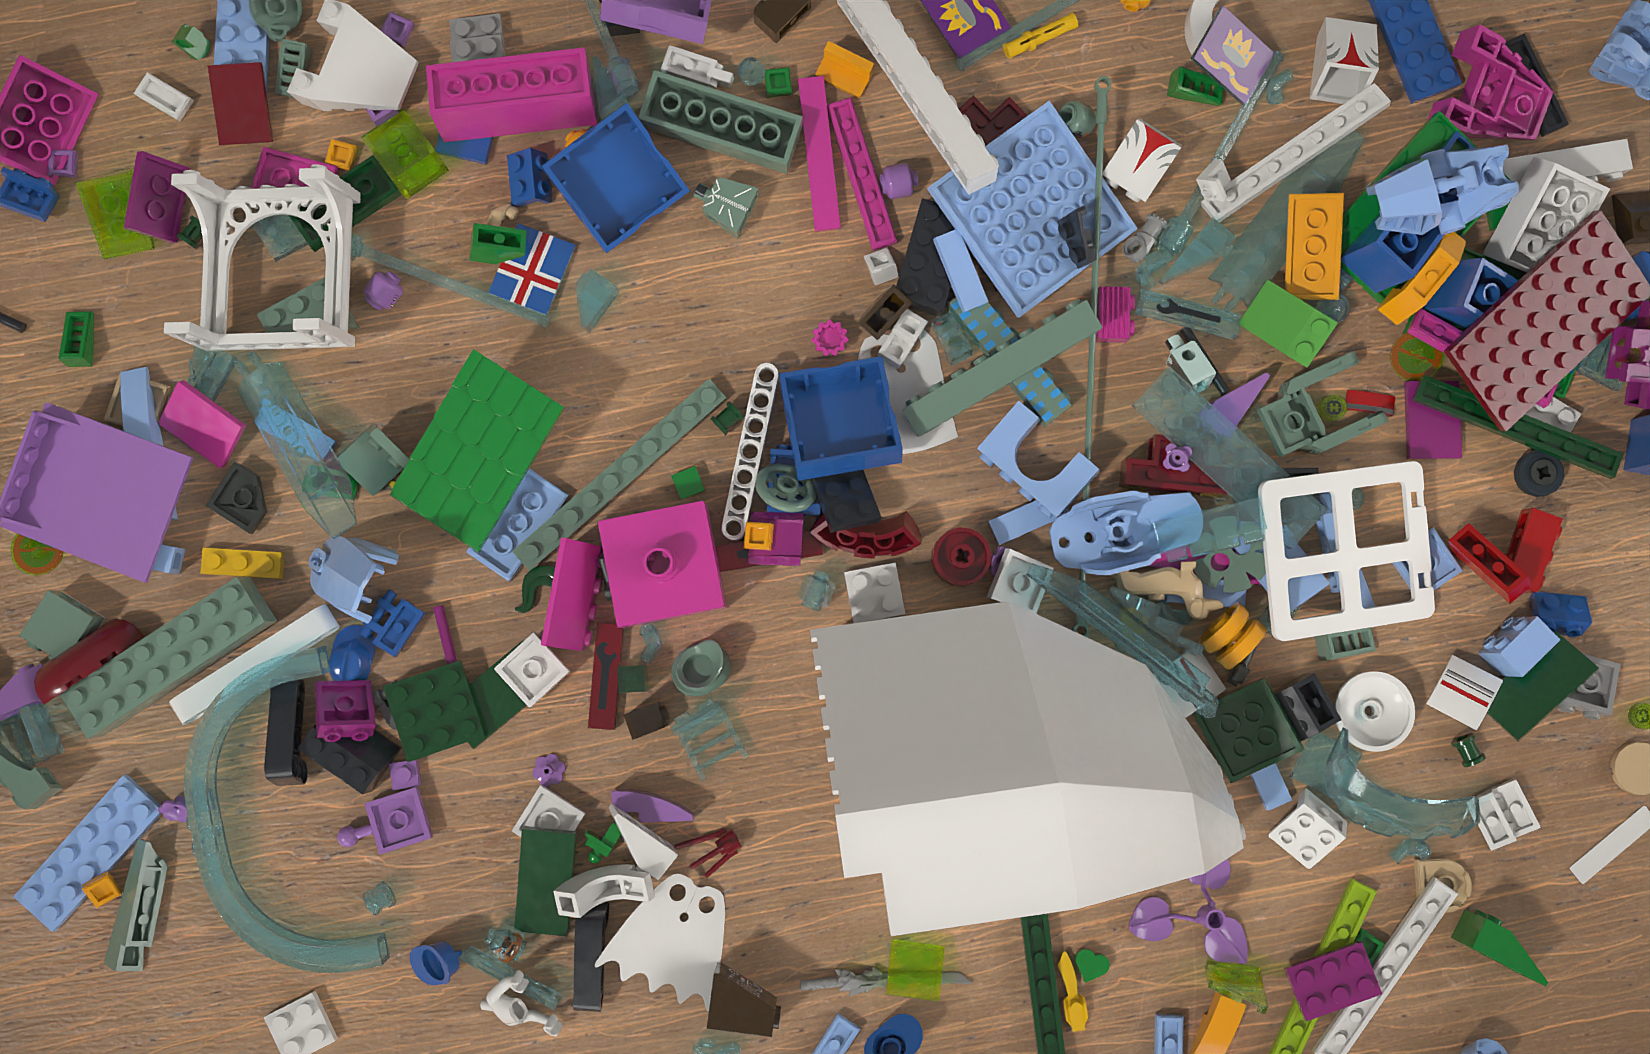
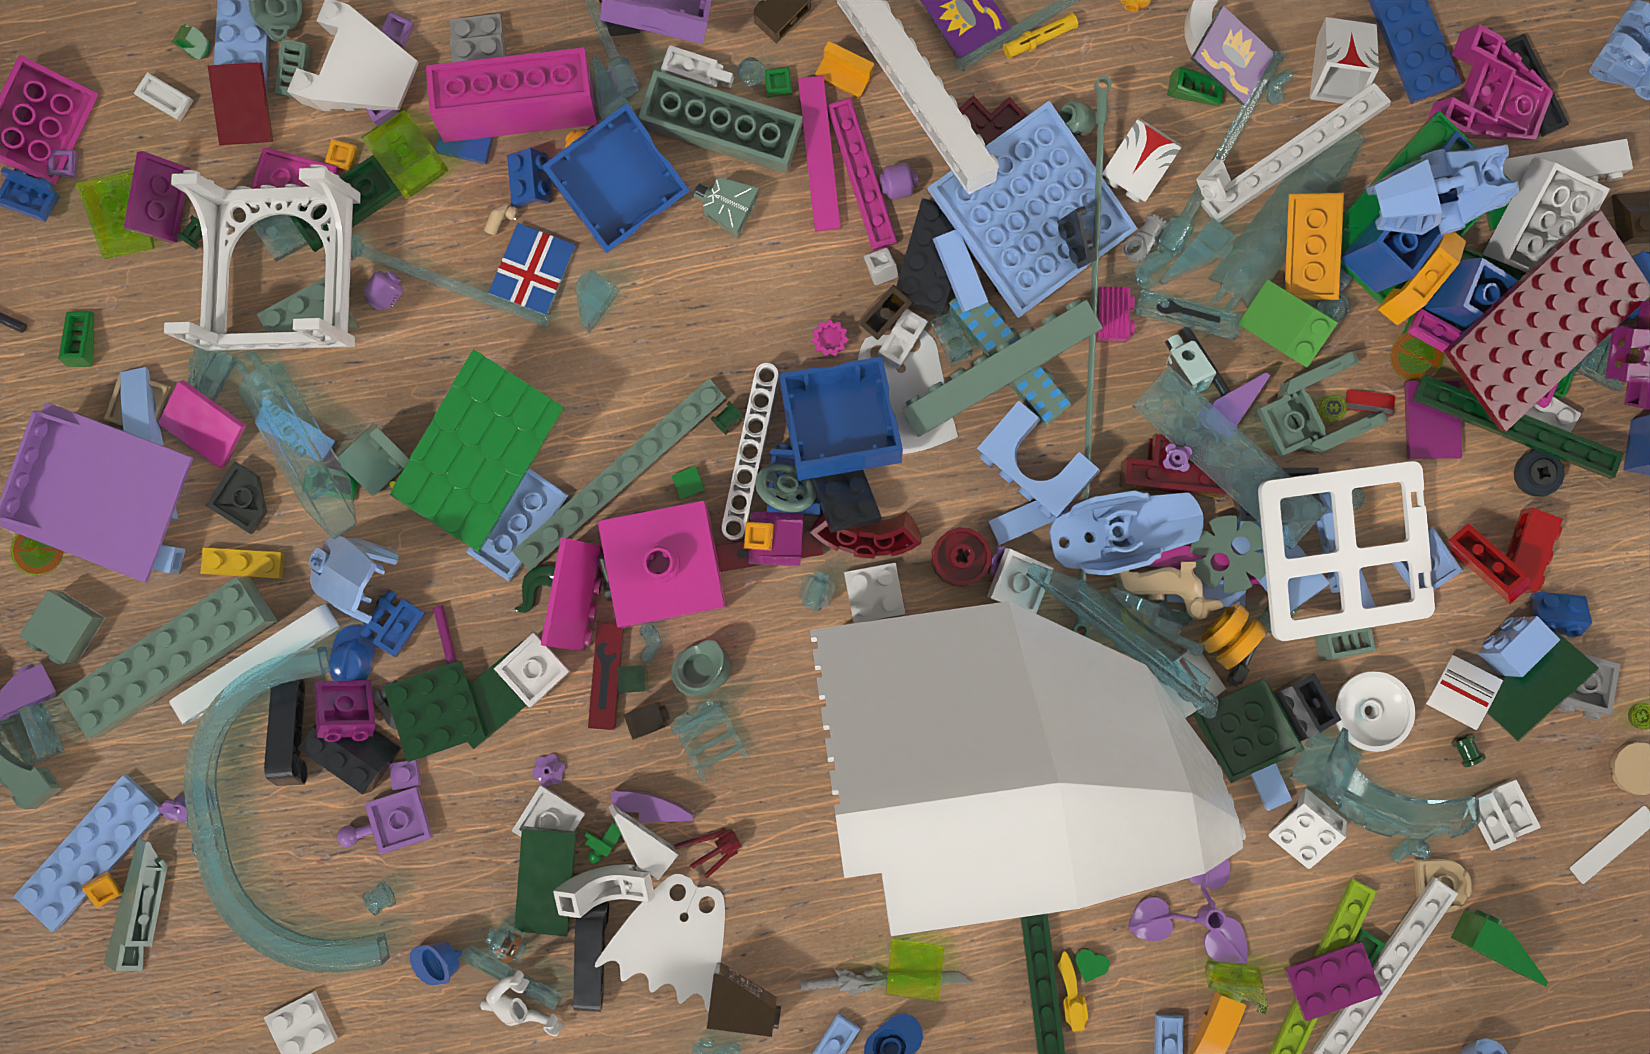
dark red brick [34,618,144,704] -> none
green slope [469,223,527,264] -> none
clear light blue windscreen [1153,497,1268,563] -> none

